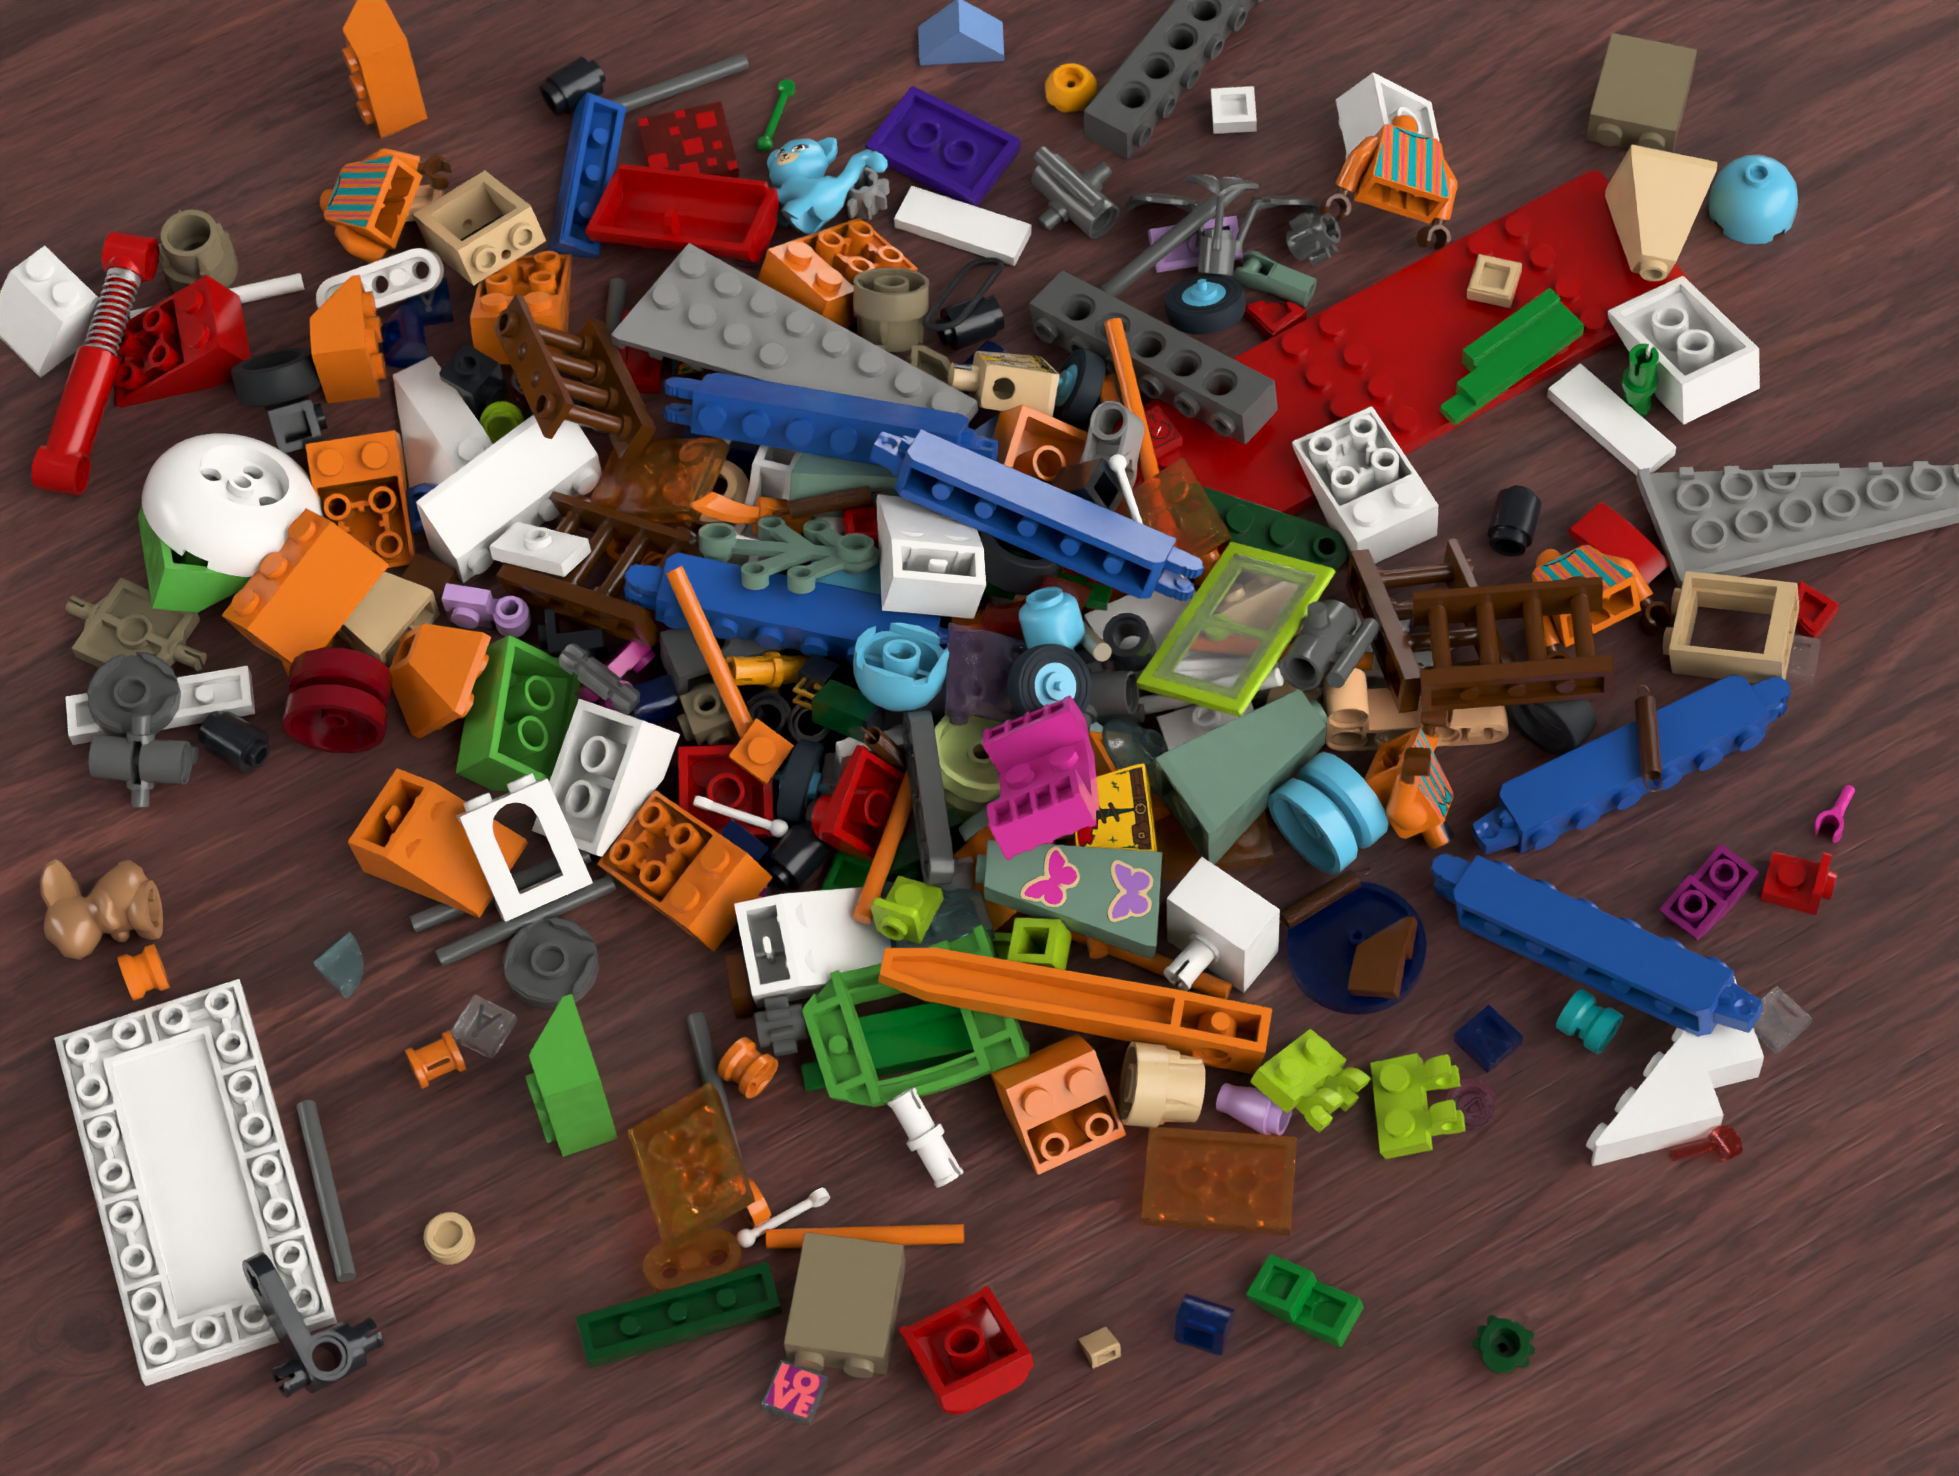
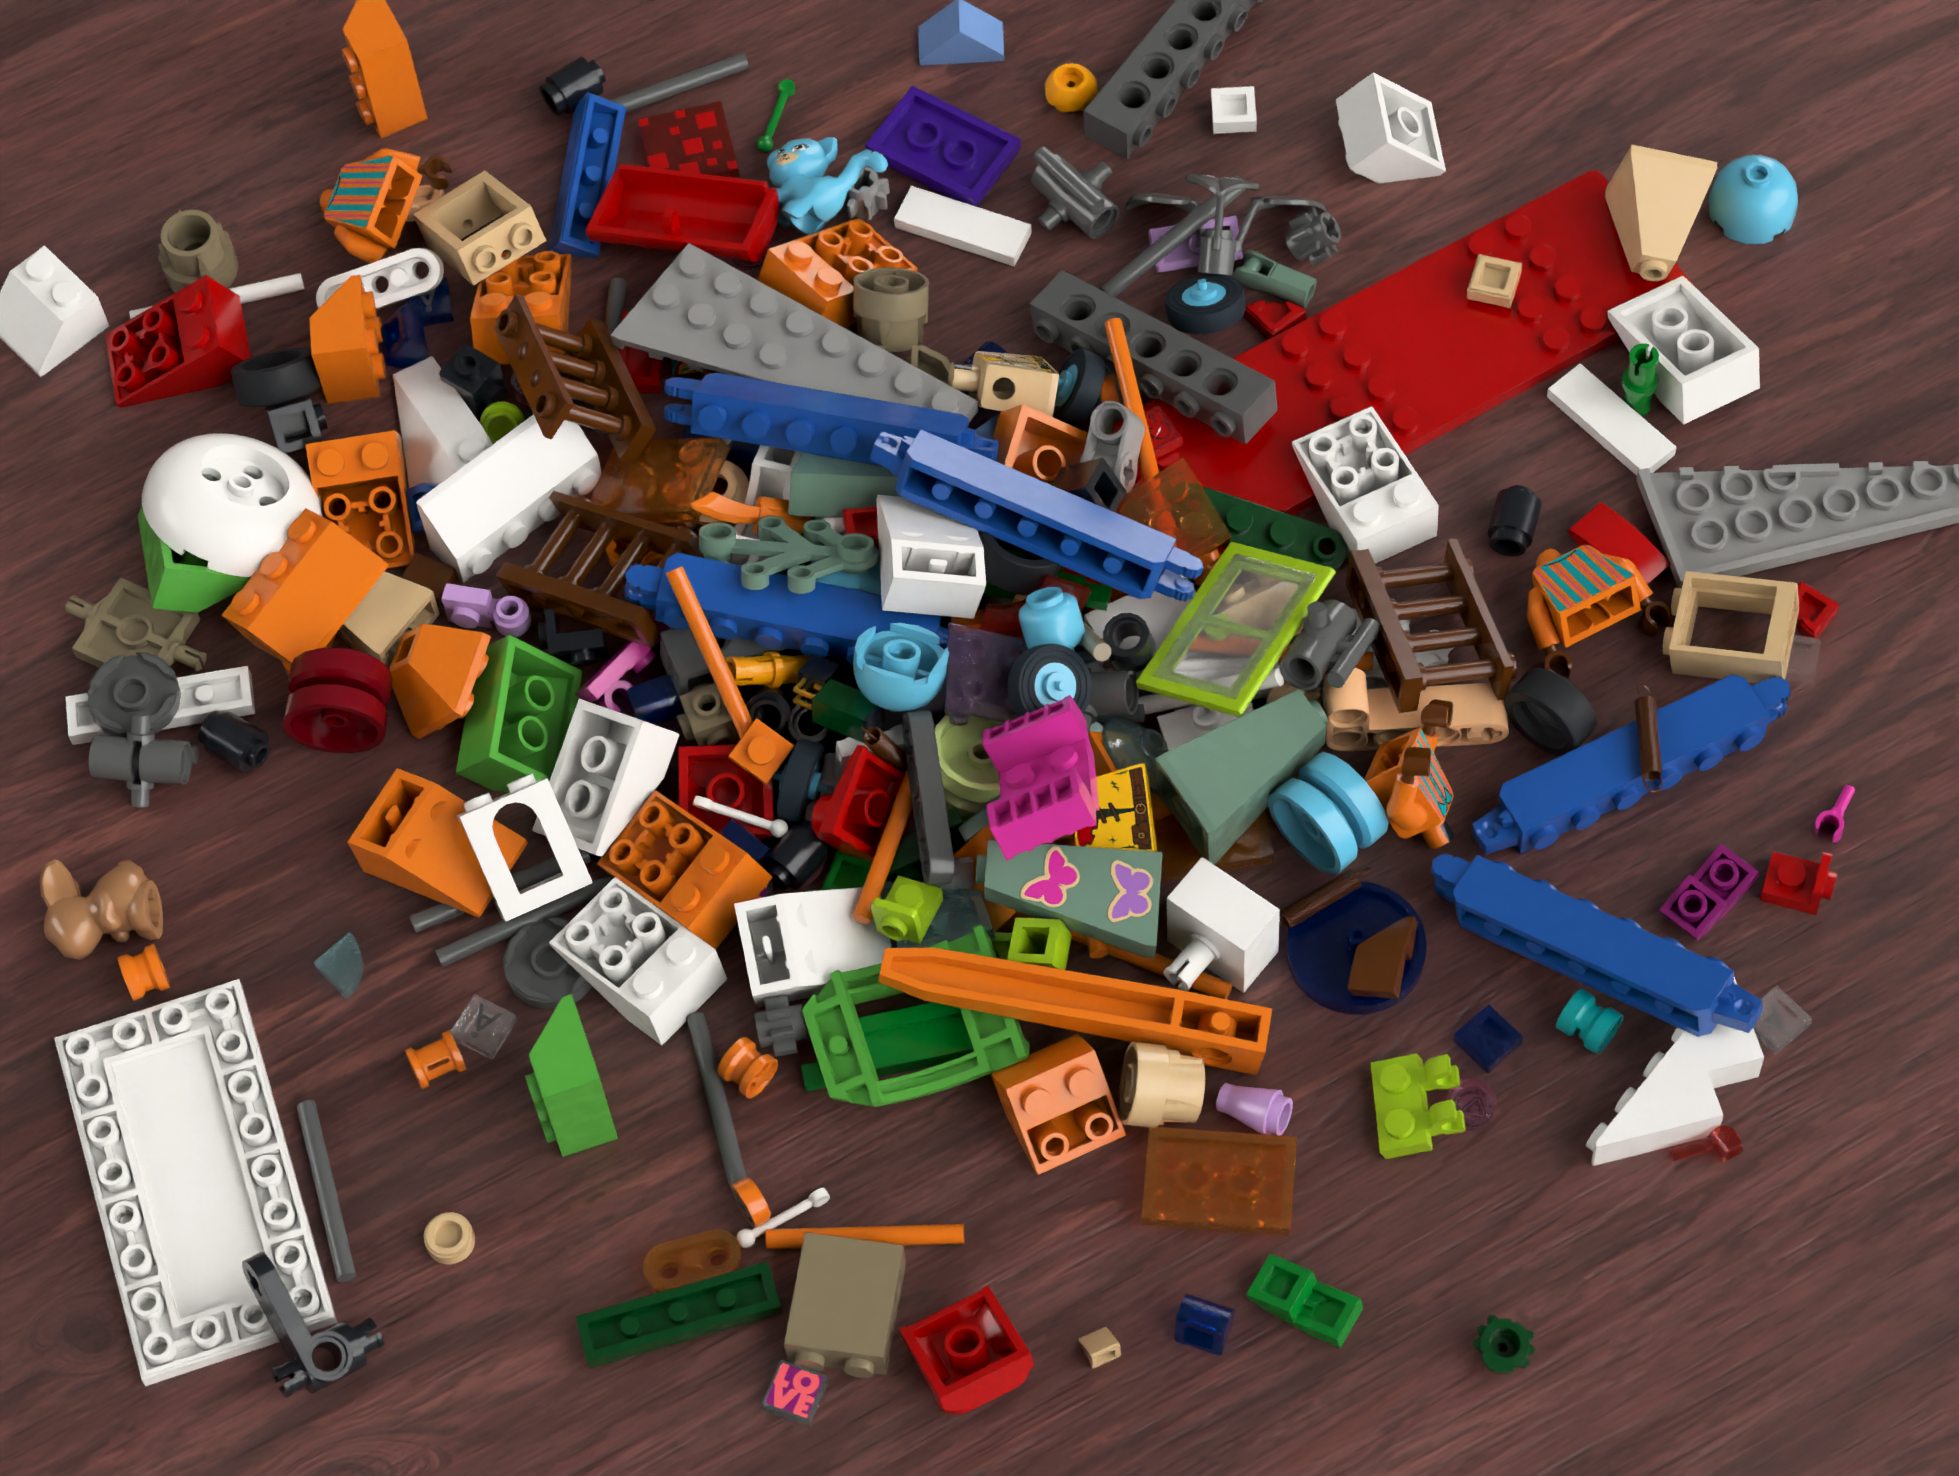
red piece [31,231,160,496] -> none
white plate [489,522,591,577] -> none
flat silver axle [558,643,640,714] -> none
clear orange plate [628,1083,756,1251] -> none
reddish brown tile [725,953,754,1019] -> none
reddish brown piece [772,485,889,520] -> none
white pin [887,1087,964,1188] -> none
black piece [922,257,1004,331] -> none
black brick [936,296,1005,351] -> none
white hinge [1109,454,1143,524] -> none
lime plate [1250,1029,1371,1133] -> none
orange torso [1319,115,1458,250] -> none
reddish brown fence [1412,576,1614,712] -> none
green piece [1440,288,1584,426] -> none
dark tan brick [1587,33,1697,153] -> none
none -> white slope [549,877,727,1045]

